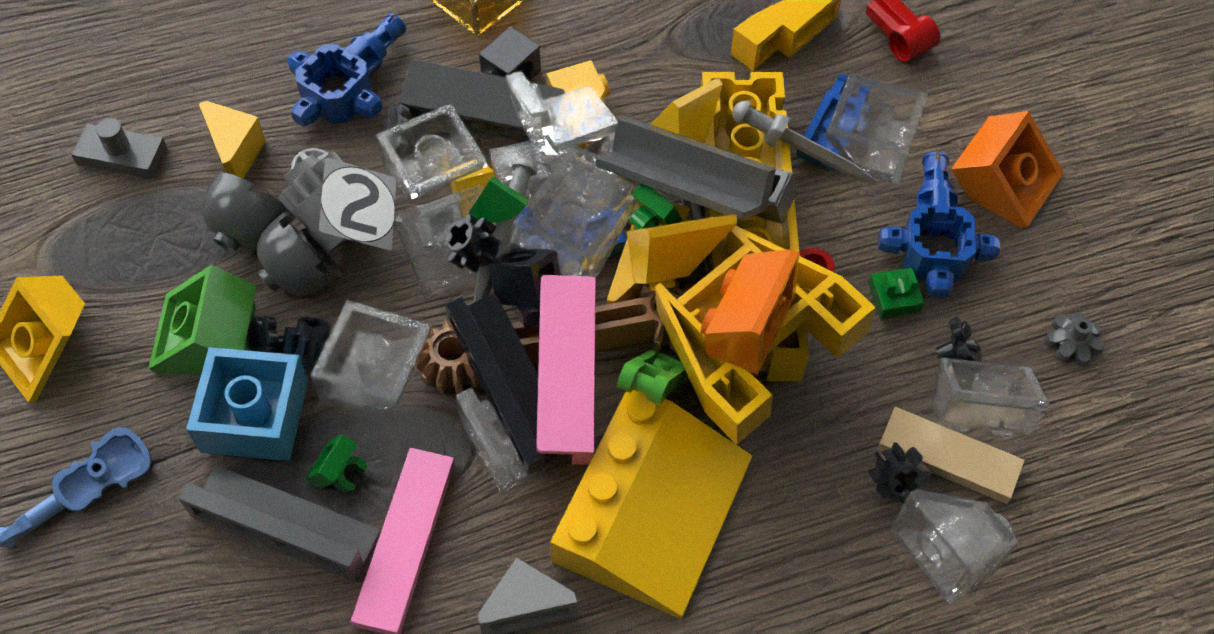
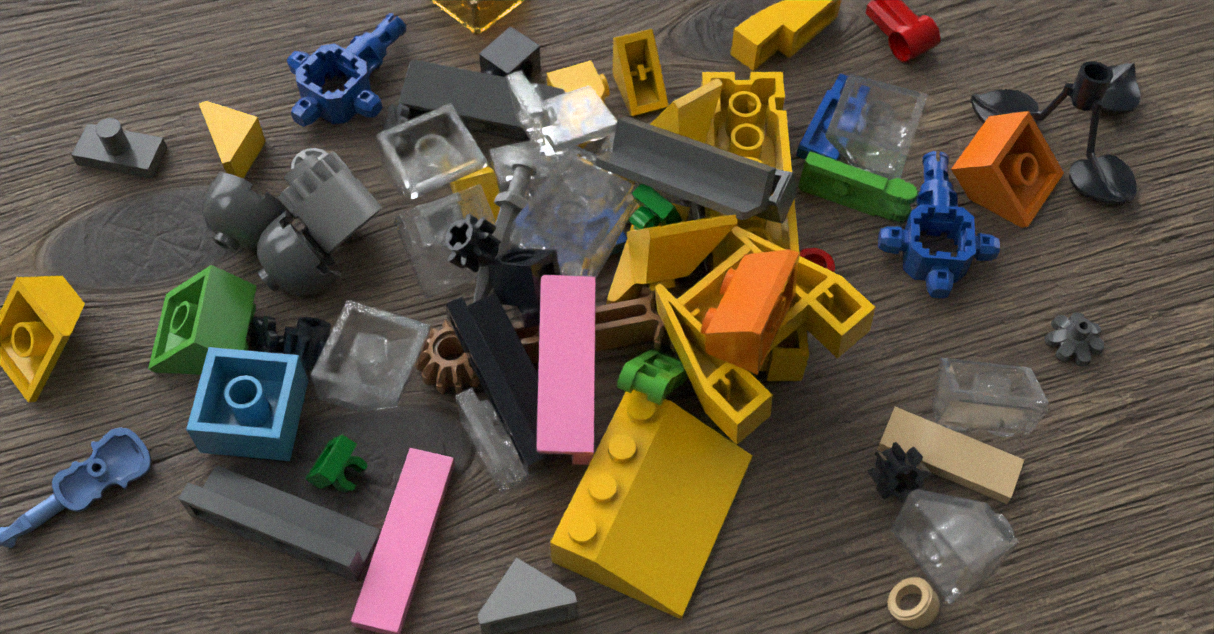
sticker [319,158,396,250] -> none
green tile [468,176,529,223] -> none
light grey sword [732,101,877,185] -> none
green tile [868,267,924,319] -> none
black plant [936,316,982,370] -> none
none -> yellow slope [613,29,669,116]
none -> bright green hinge [798,151,918,222]
none -> tan piece [888,577,940,629]
none -> black plant [971,61,1140,204]

